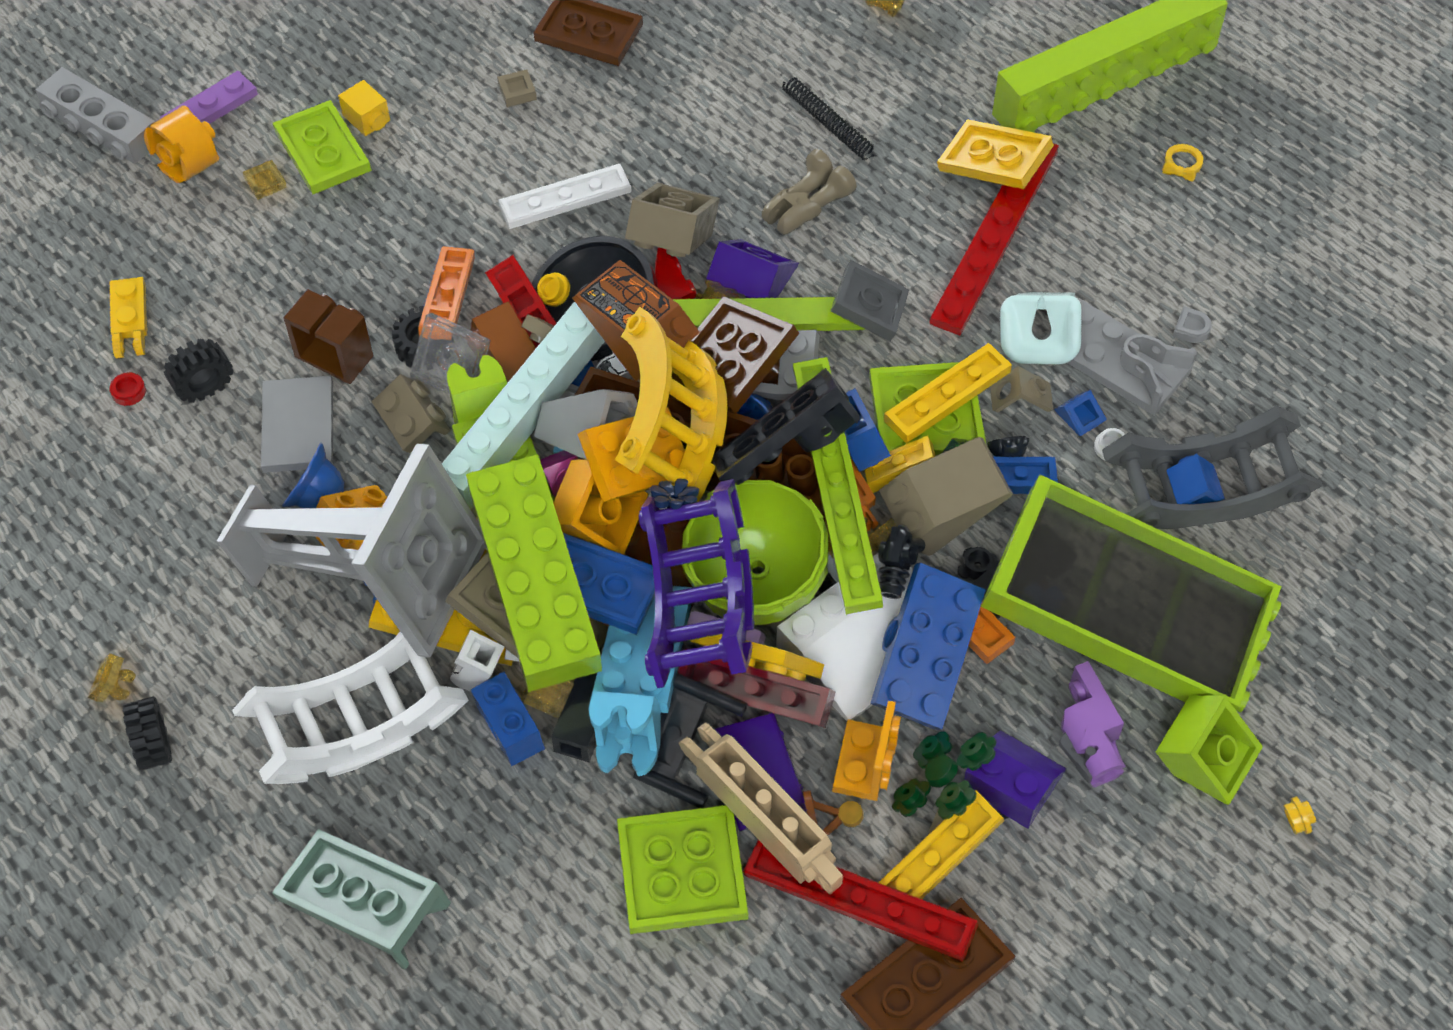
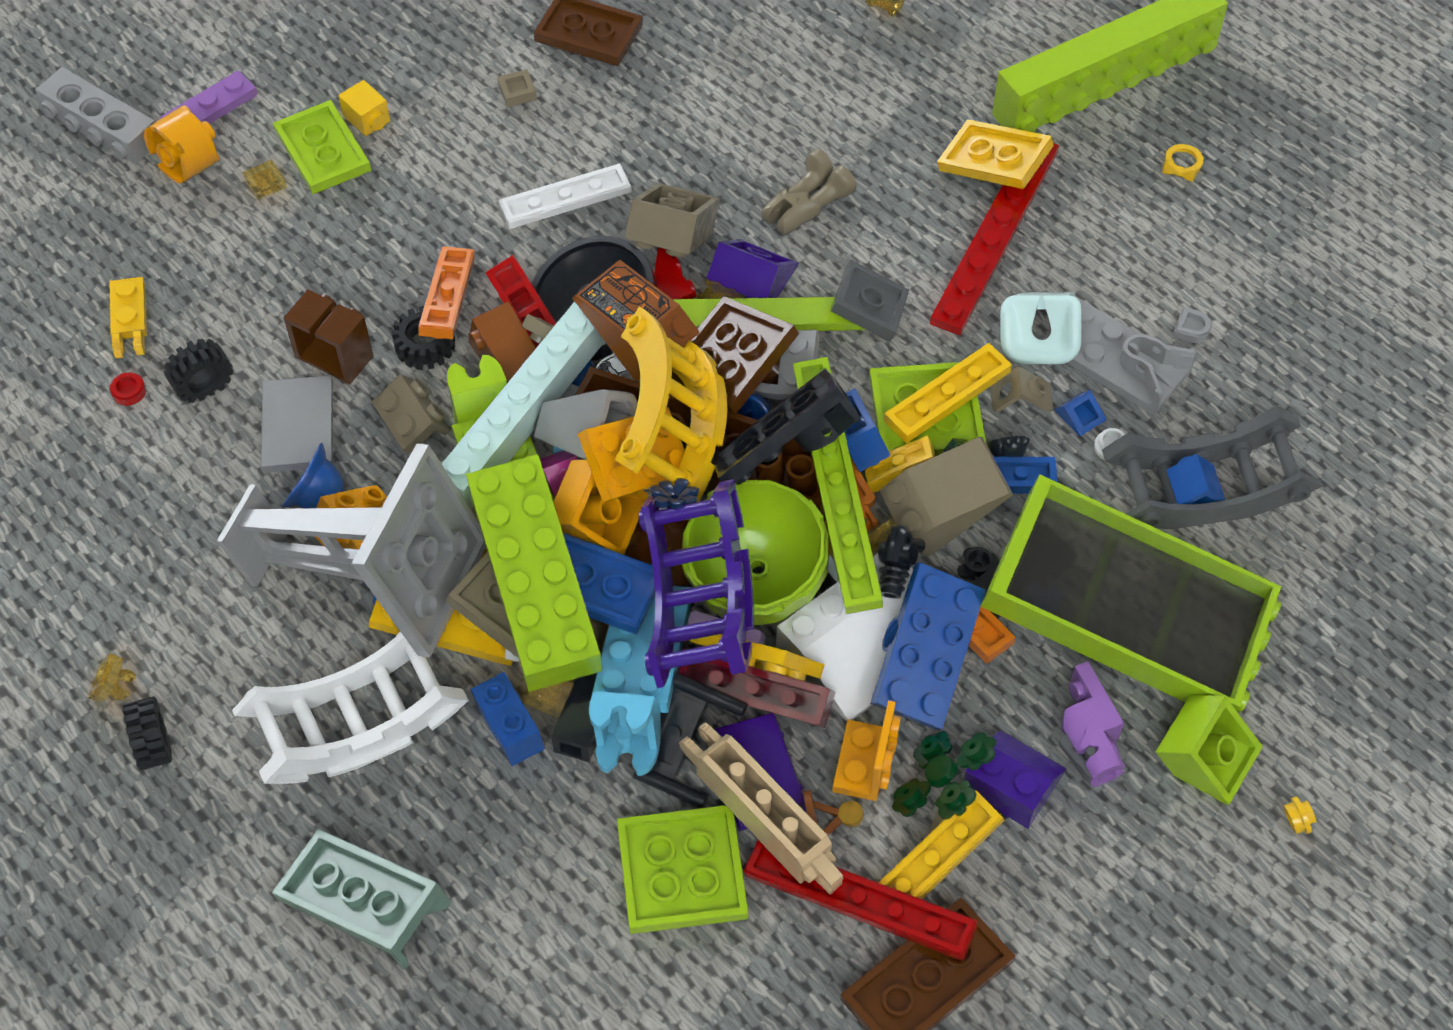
clear tile [410,313,491,395] -> none
white leg [450,630,505,691] -> none
yellow plate [537,273,570,307] -> none
black piece [782,77,875,161] -> none

